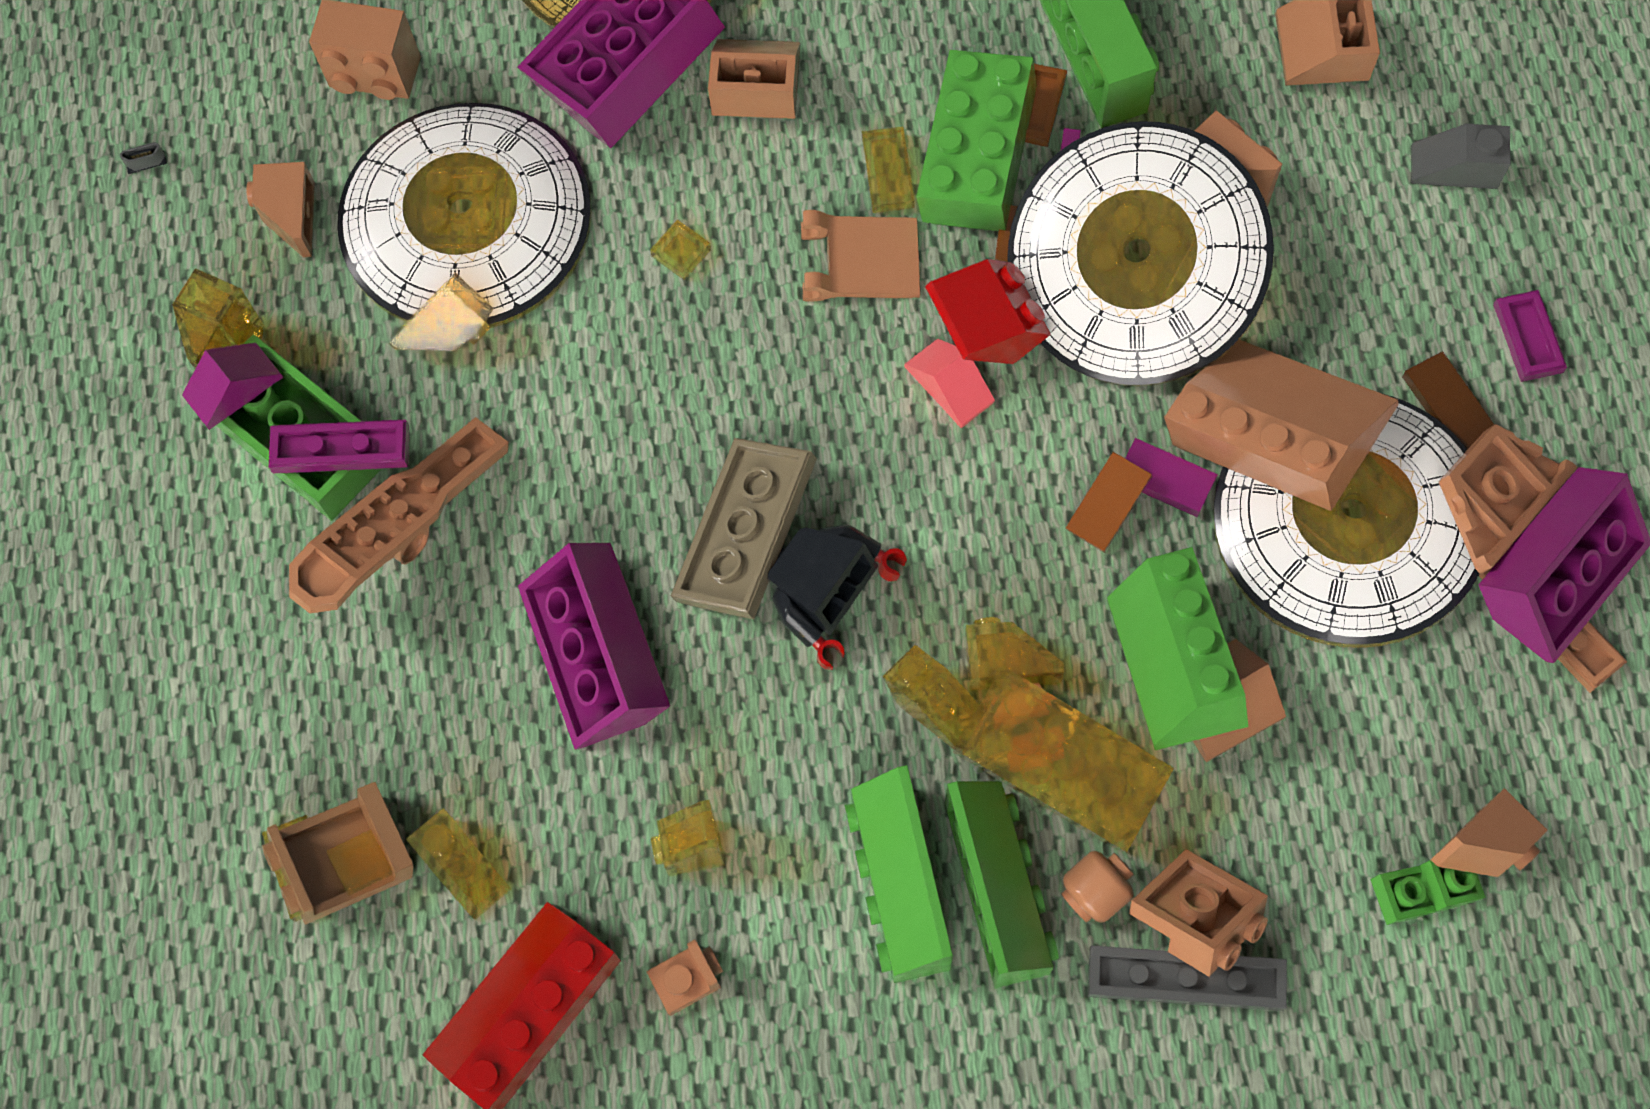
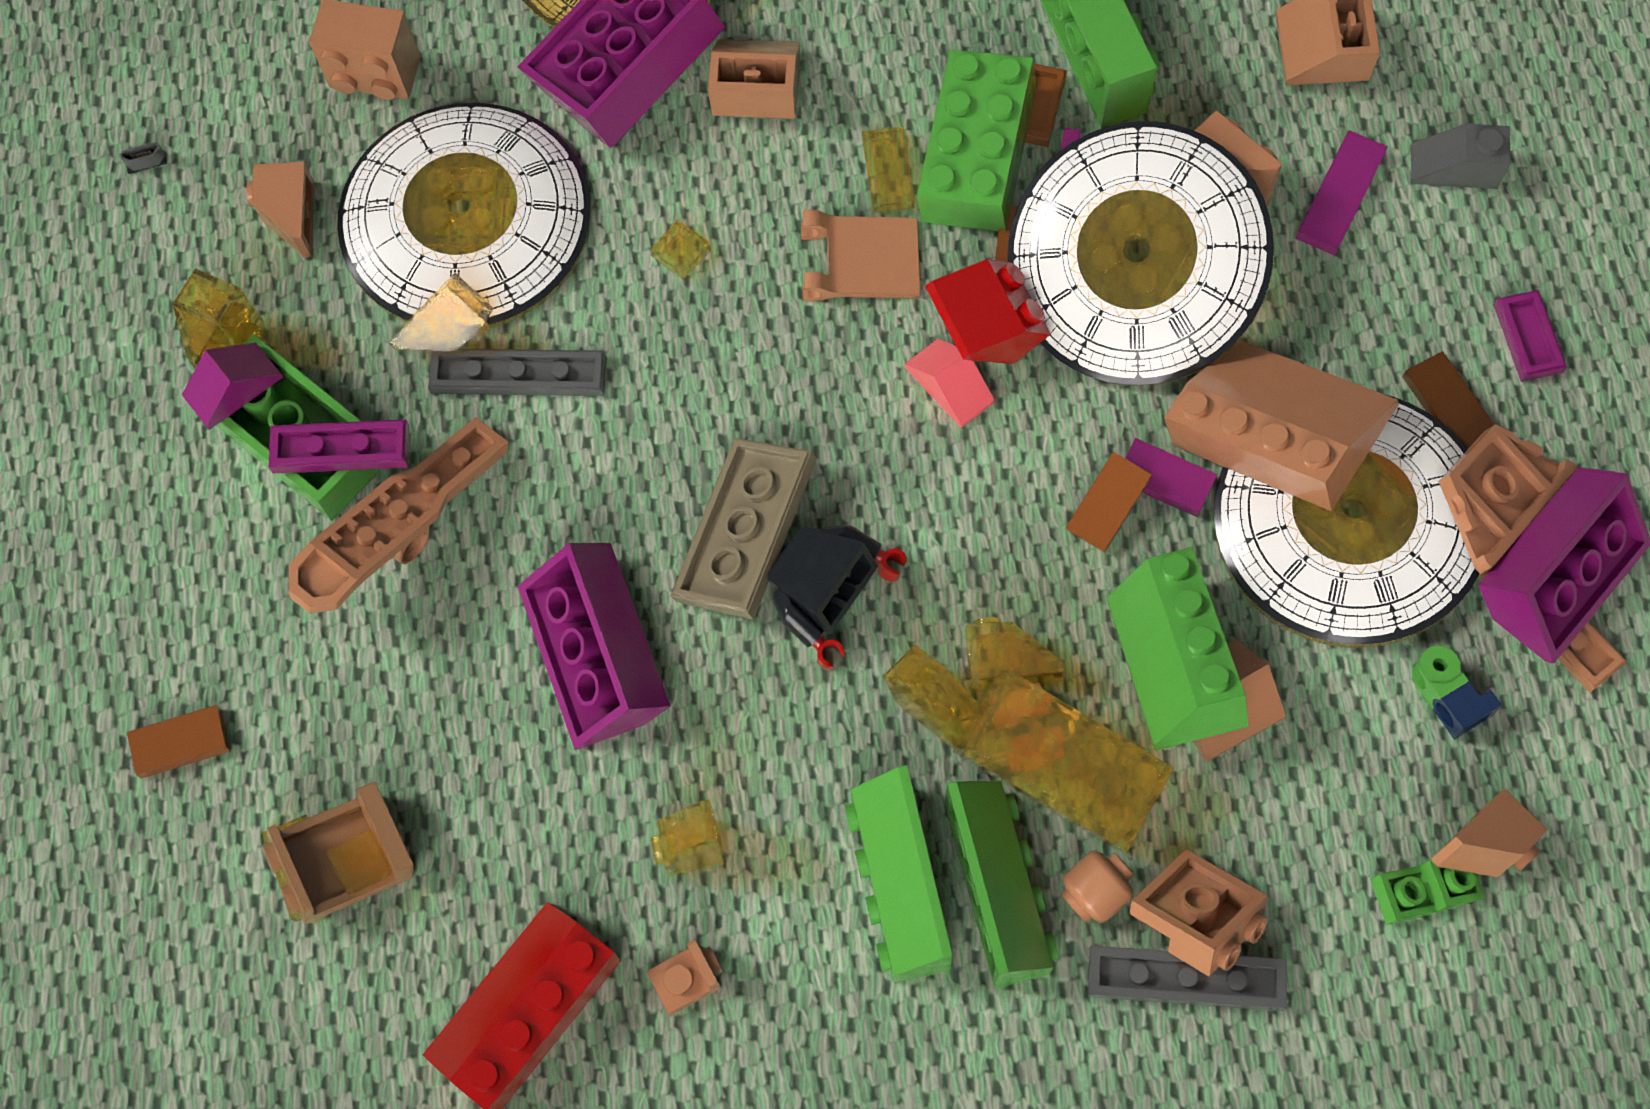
clear yellow slope [406,808,512,920] -> none
none -> dark orange tile [127,705,231,779]
none -> dark grey tile [428,348,606,396]
none -> magenta tile [1295,130,1388,256]
none -> leg [1412,645,1502,740]

